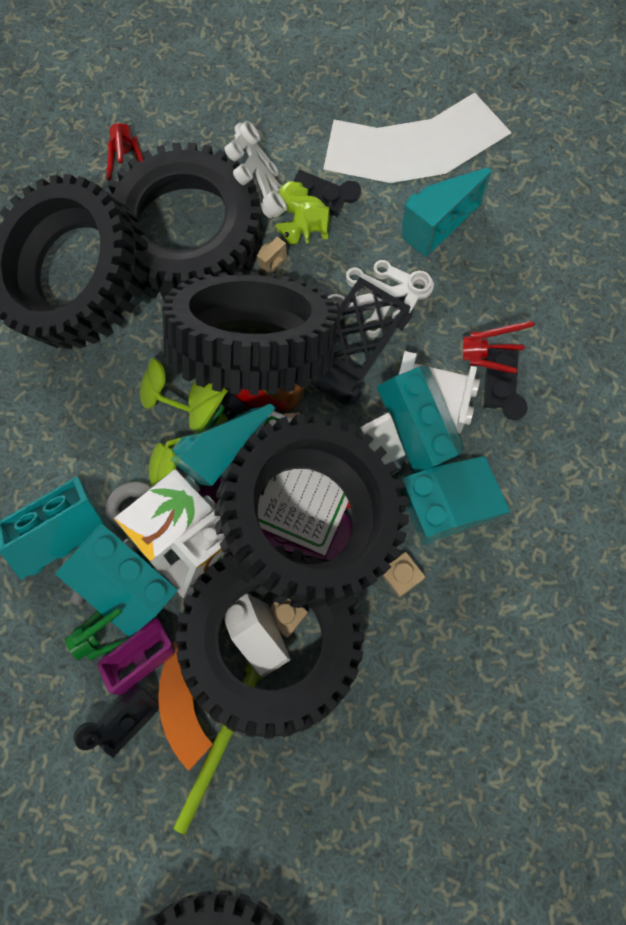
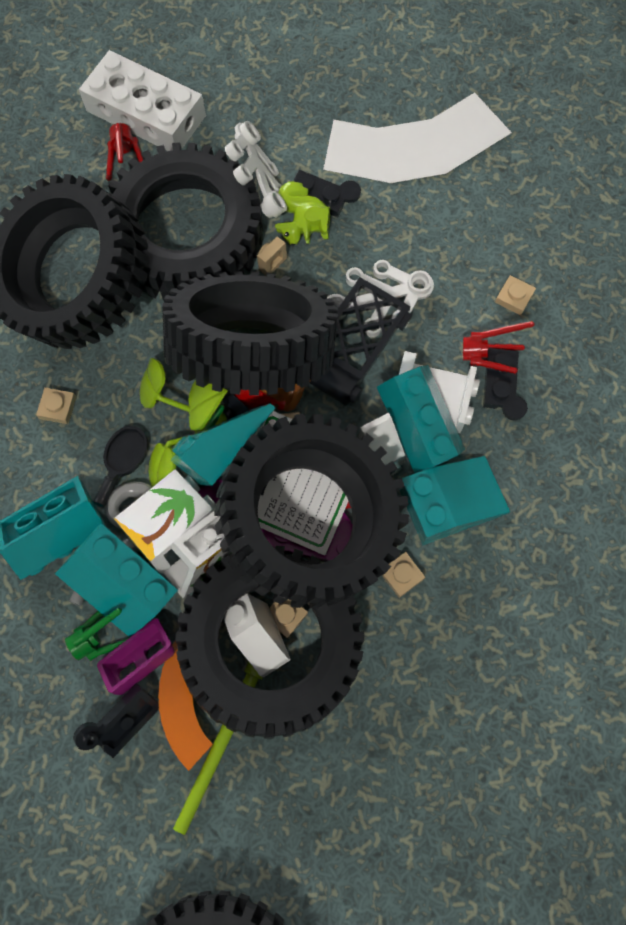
teal slope [401,167,492,258] -> none
none -> tan plate [36,388,76,424]
none -> white brick [79,50,206,151]
none -> black piece [93,426,148,508]
none -> tan plate [495,275,536,315]

